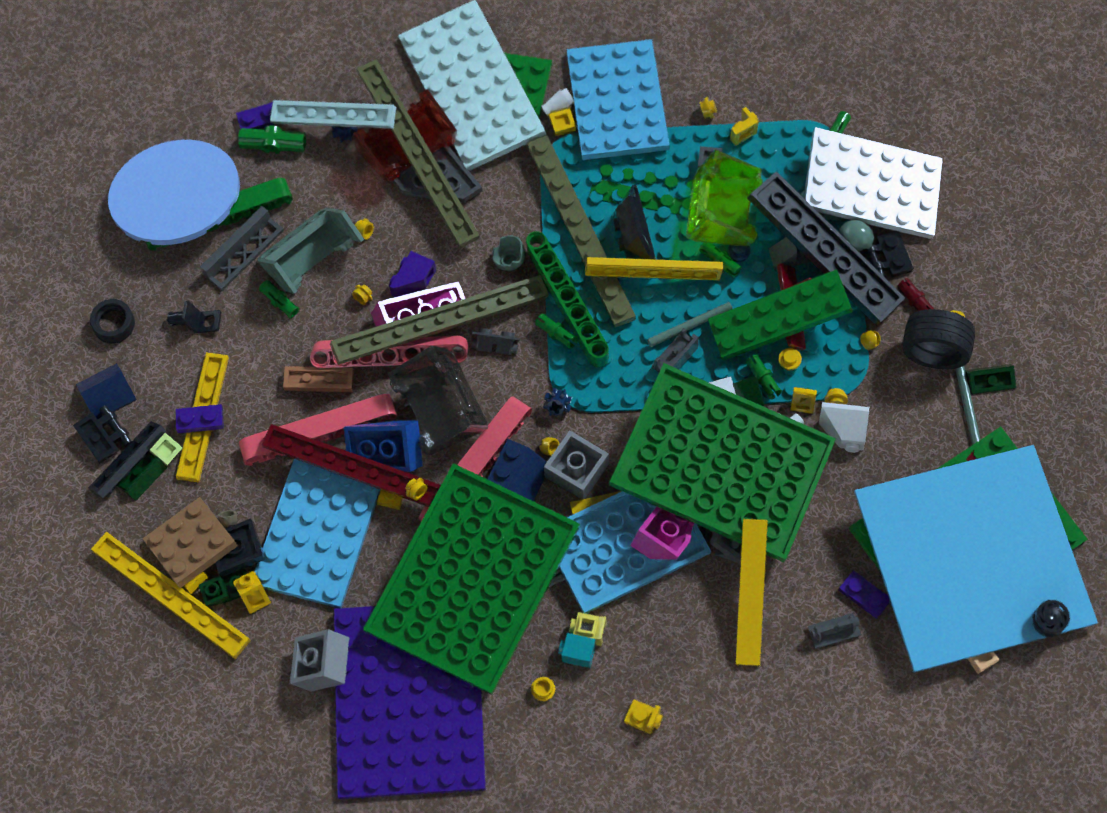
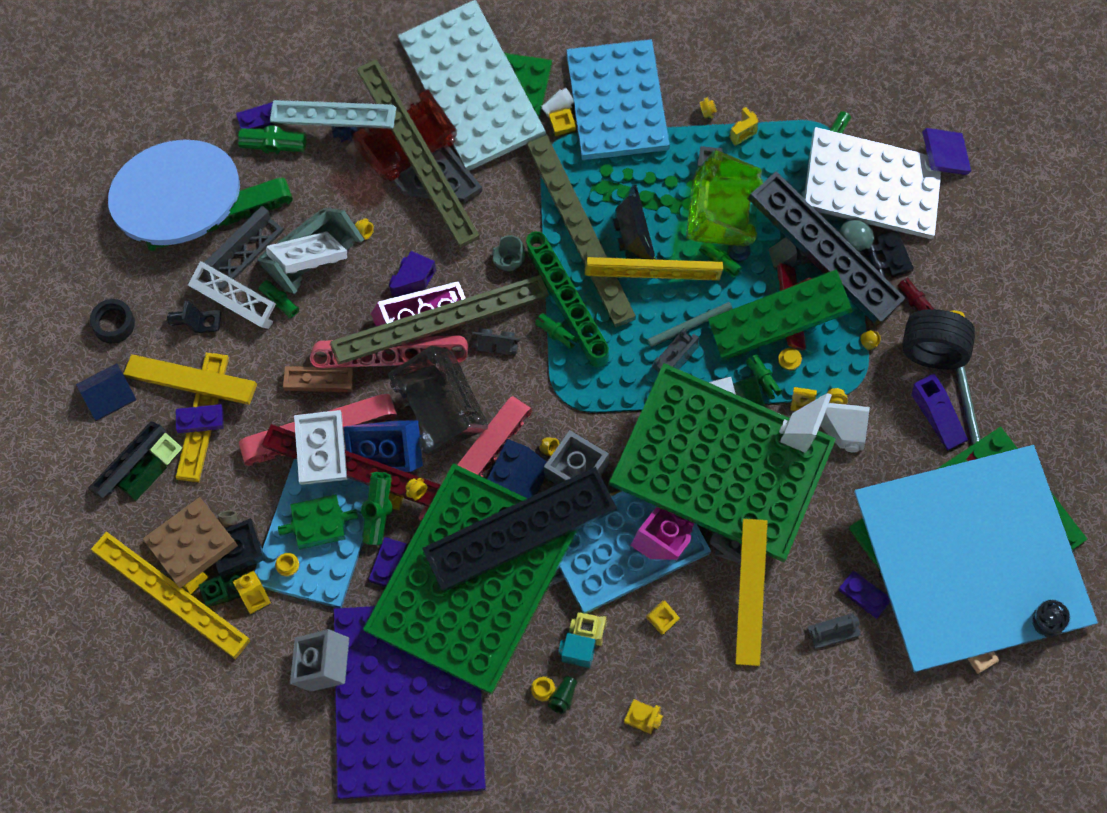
black plate [73,405,132,464] -> none
yellow plate [352,285,373,305] -> none
dark blue gear [543,388,572,418] -> none
dark green slope [965,364,1016,394] -> none
none -> yellow tile [123,354,257,405]
none -> white fence [188,261,276,329]
none -> white plate [266,232,347,274]
none -> yellow plate [275,553,299,576]
none -> green plate [278,494,358,550]
none -> white plate [294,410,347,485]
none -> green piece [361,472,392,545]
none -> dark purple plate [369,537,407,587]
none -> black plate [422,467,617,592]
none -> dark green cone [548,676,577,714]
none -> yellow tile [645,600,680,635]
none -> white slope [779,393,831,453]
none -> dark purple slope [911,374,968,451]
none -> dark purple tile [922,128,971,175]

